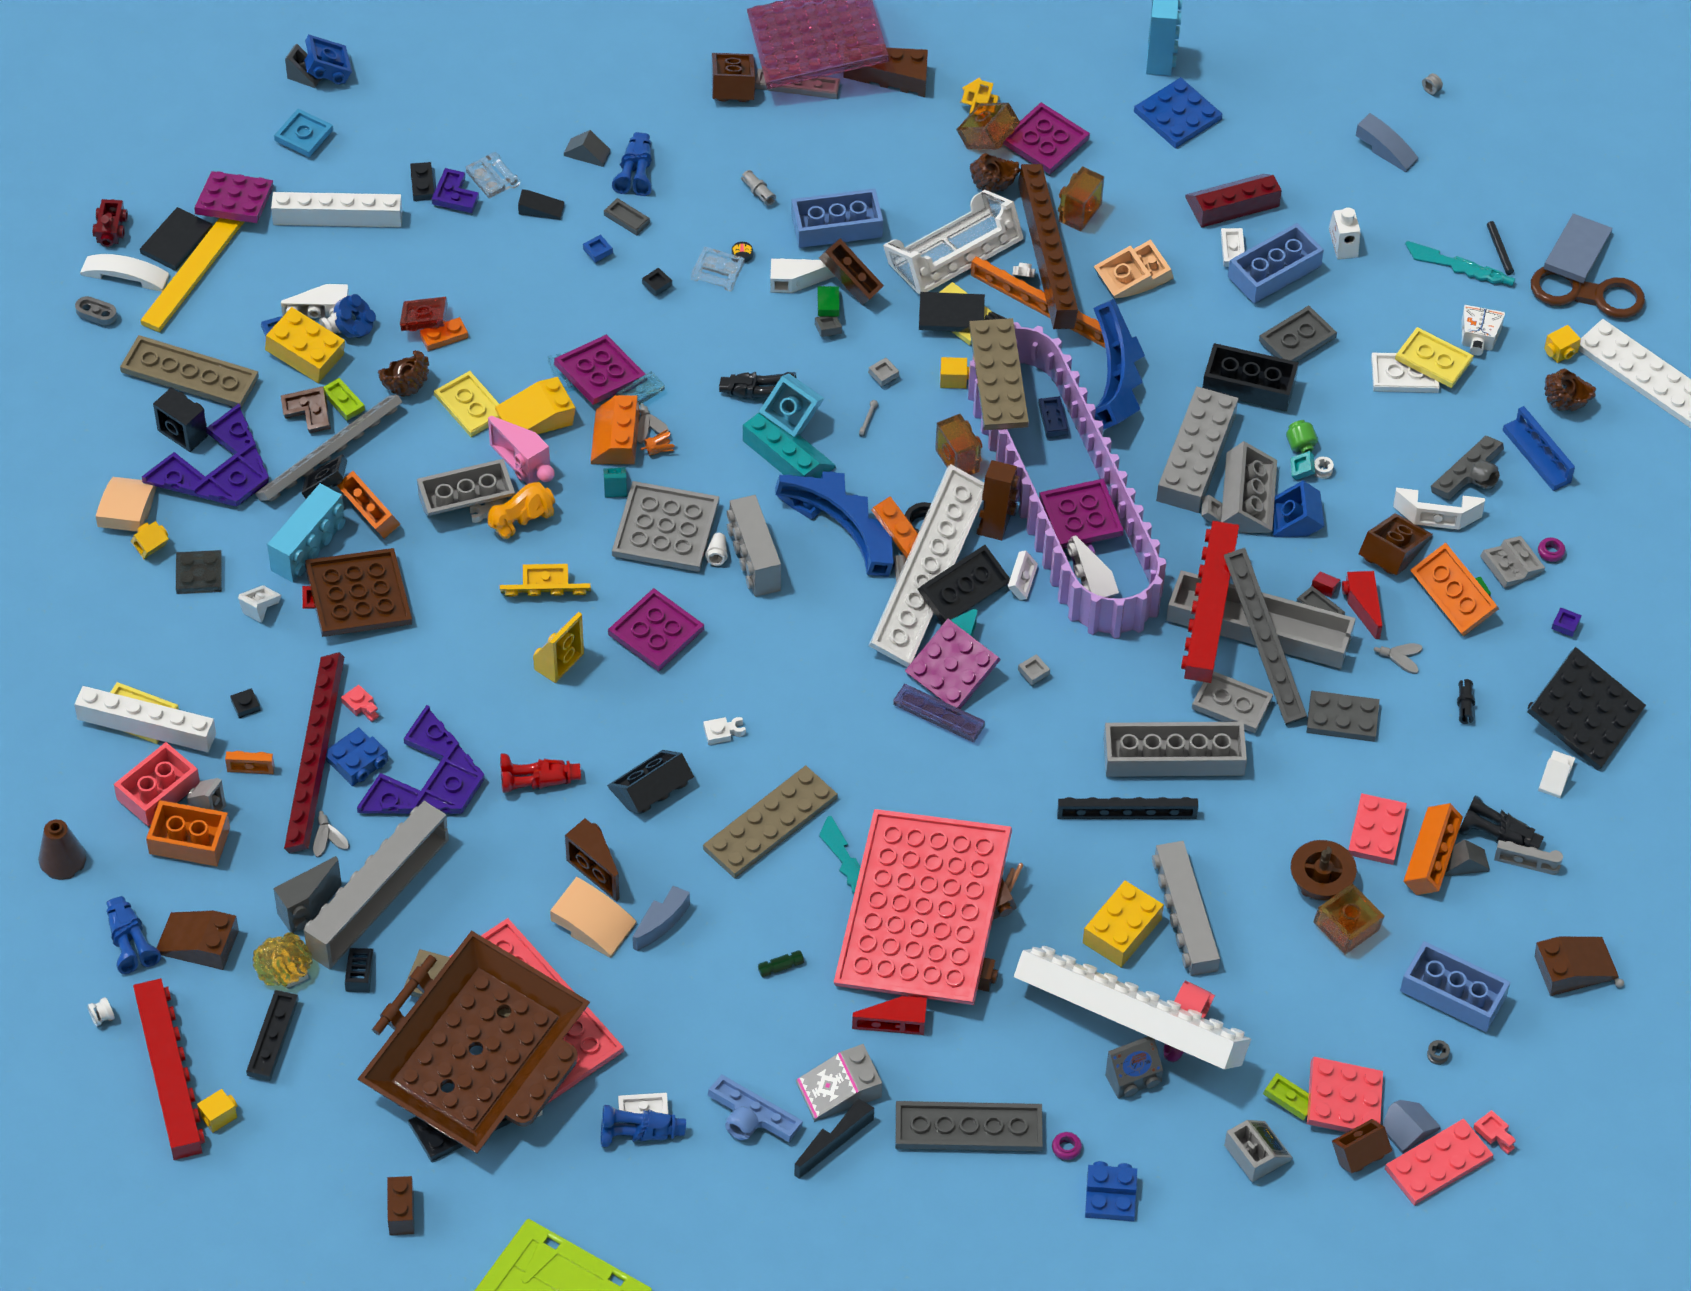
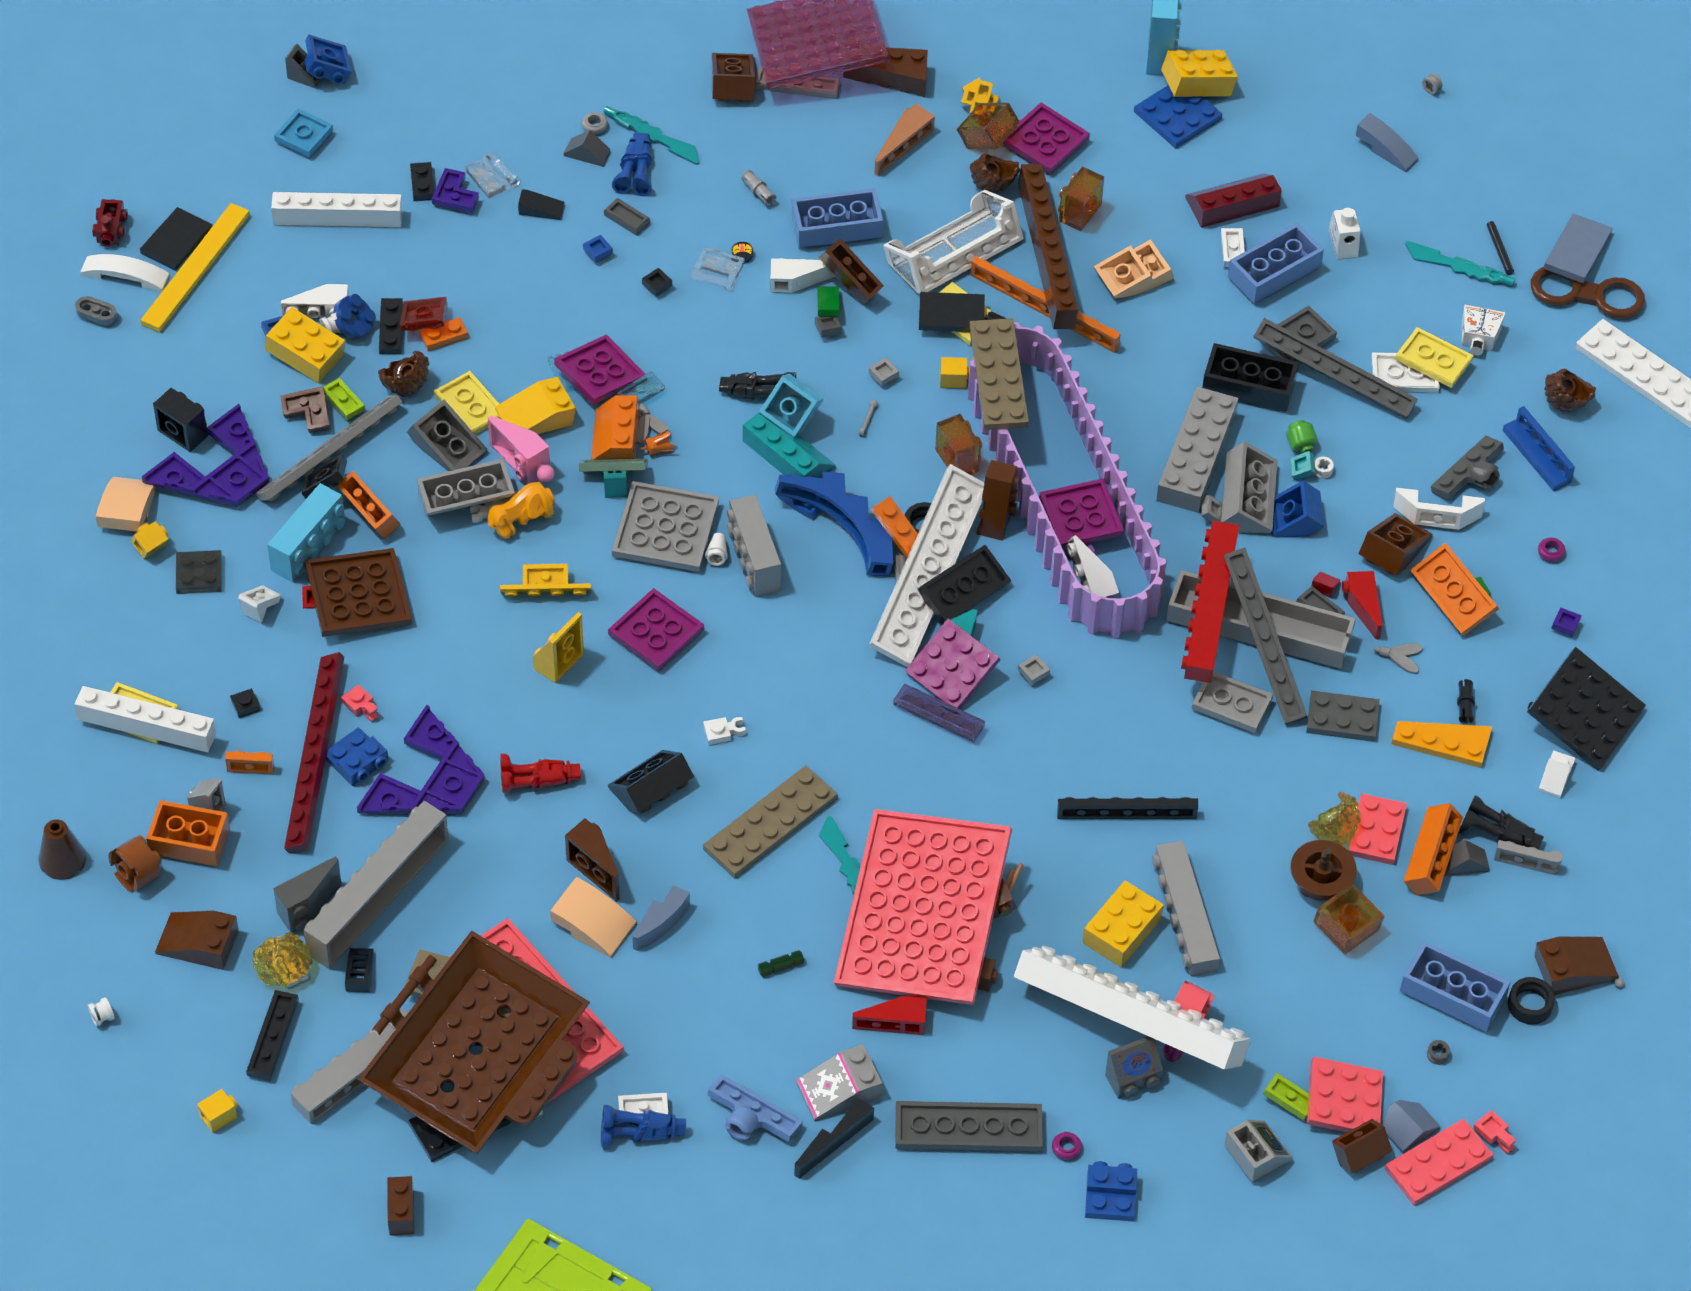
blue piece [106,896,161,974] -> none
coral brick [114,742,200,826] -> none
dark tan plate [120,335,259,408] -> none
red brick [133,978,205,1160] -> none
magenta plate [194,171,273,223] -> none
light grey piece [313,811,349,857] -> none
white plate [1008,551,1038,600] -> none
white plate [1012,263,1036,278] -> none
dark blue plate [1038,396,1068,438] -> none
blue arch [1093,299,1145,430] -> none
light grey brick [1103,722,1247,777] -> none
light grey slope [1480,536,1545,588] -> none
yellow brick [1544,325,1581,363] -> none
none -> dark orange brick [108,835,161,892]
none -> light grey brick [290,1008,408,1124]
none -> black plate [379,298,403,354]
none -> dark grey slope [406,399,488,471]
none -> sand green tile [579,458,648,472]
none -> light grey piece [582,112,608,134]
none -> teal sword [604,106,699,165]
none -> nougat slope [874,103,935,176]
none -> yellow brick [1161,50,1238,97]
none -> dark grey plate [1254,318,1418,419]
none -> clear yellow hair [1308,792,1361,845]
none -> light orange wing [1391,721,1492,768]
none -> black tyre [1508,977,1555,1024]

